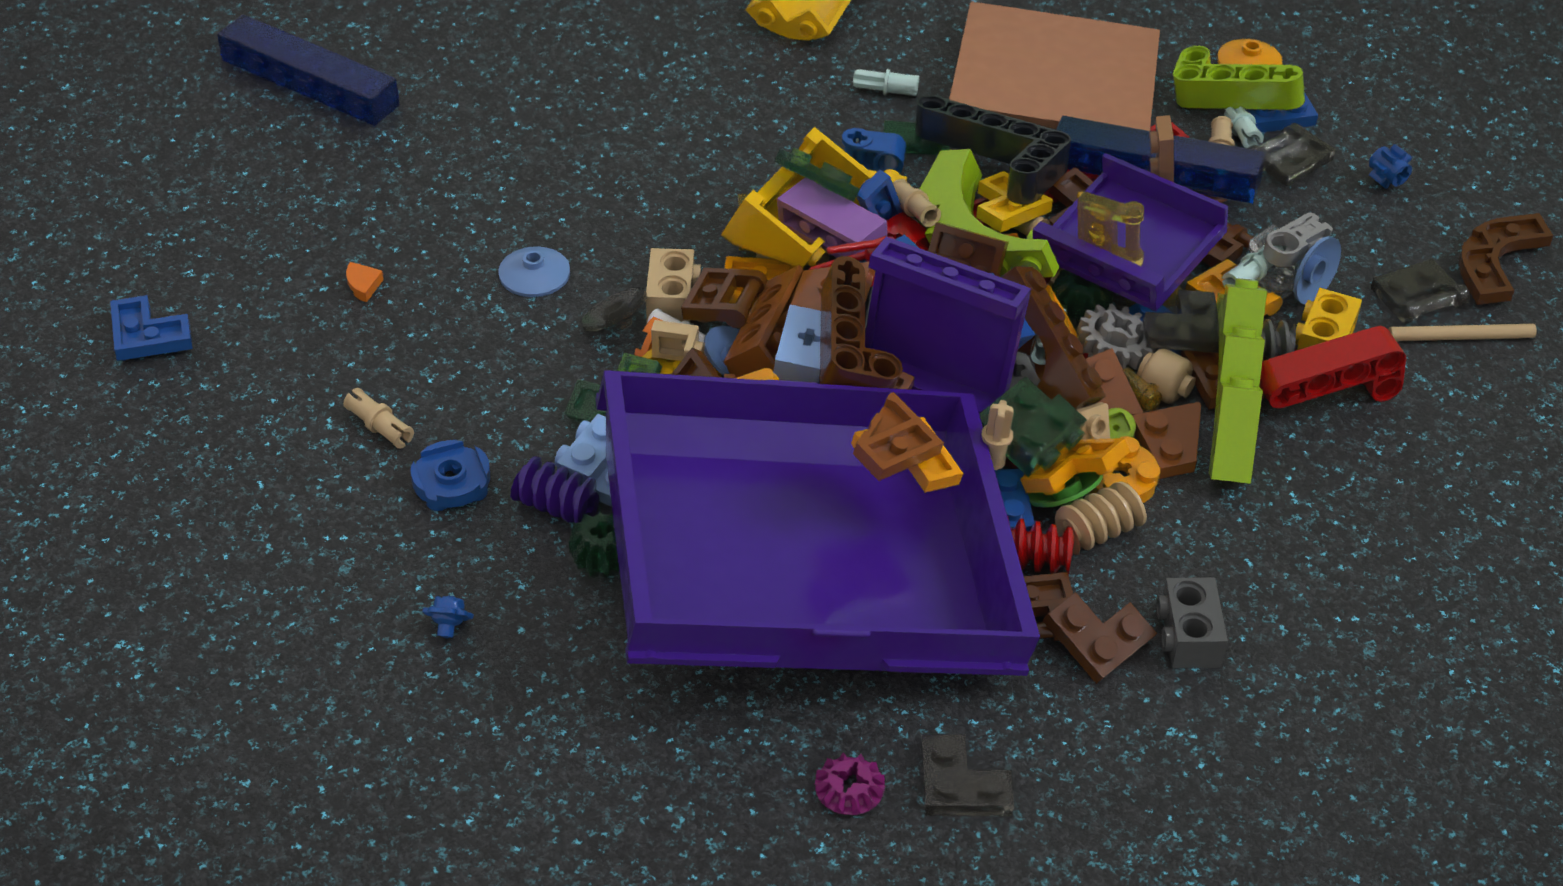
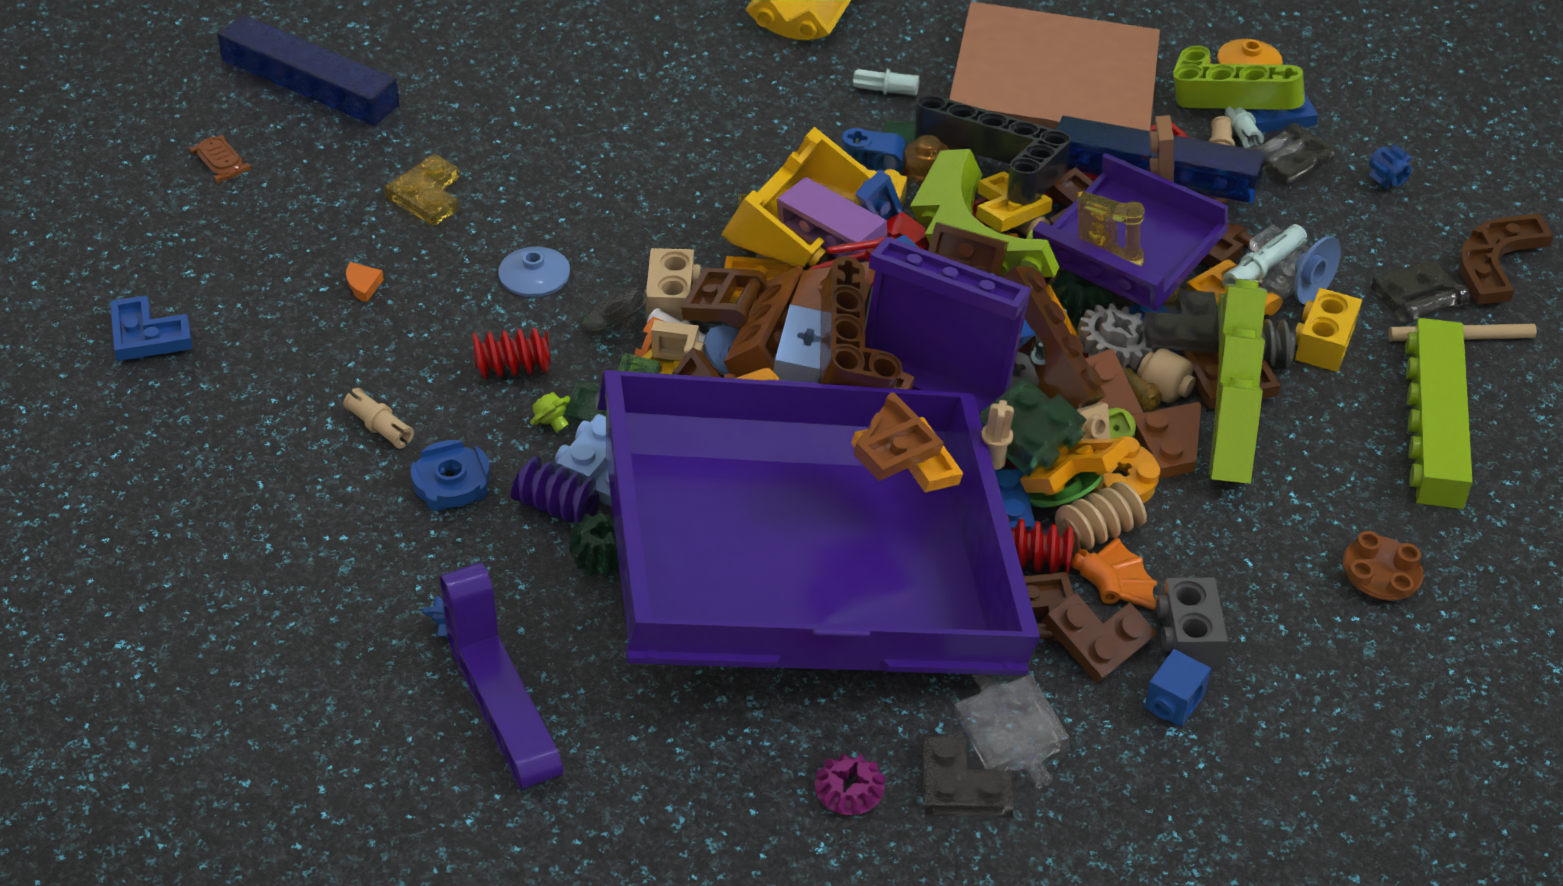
clear green plate [774,147,860,202] -> none
tan pin [893,179,941,227] -> none
red beam [1259,326,1406,409] -> none
light grey piece [1263,212,1333,267] -> none
none -> dark orange piece [189,134,251,184]
none -> clear yellow plate [385,153,460,226]
none -> dark purple beam [439,562,563,790]
none -> red piece [472,327,551,379]
none -> lime plant [530,392,571,433]
none -> clear orange piece [903,135,949,180]
none -> clear plate [954,674,1070,788]
none -> orange arm [1071,537,1157,610]
none -> blue brick [1144,649,1211,727]
none -> dark orange dish [1343,531,1423,600]
none -> lime brick [1405,318,1472,509]

